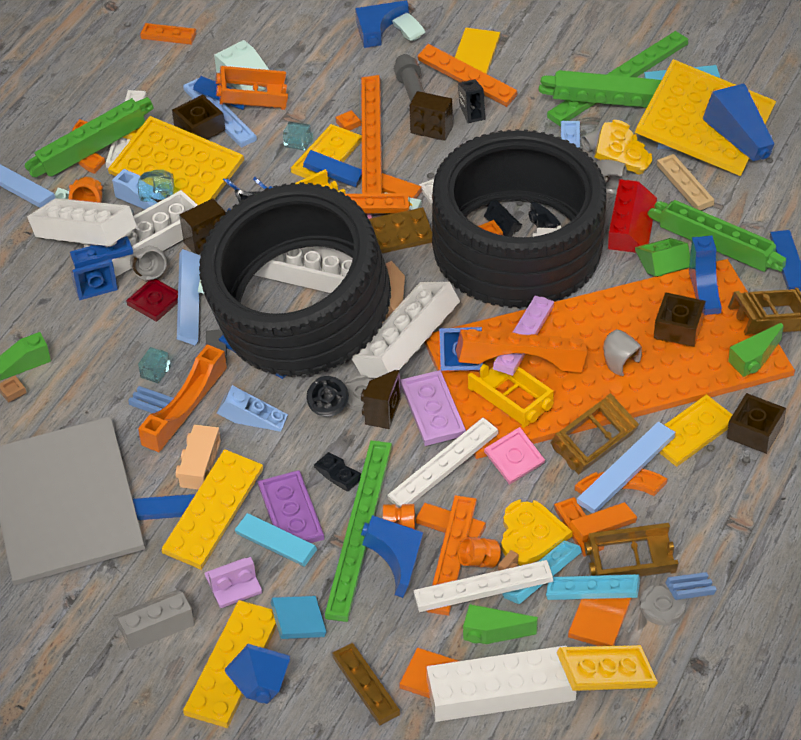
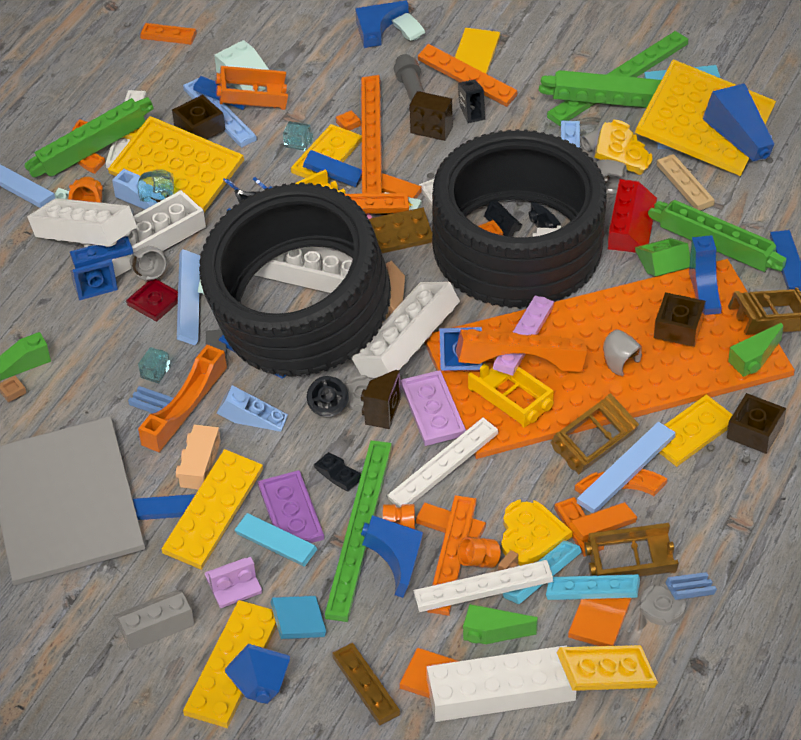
dark brown brick [179,198,226,255] -> none
bright pink tile [484,427,545,485] -> none

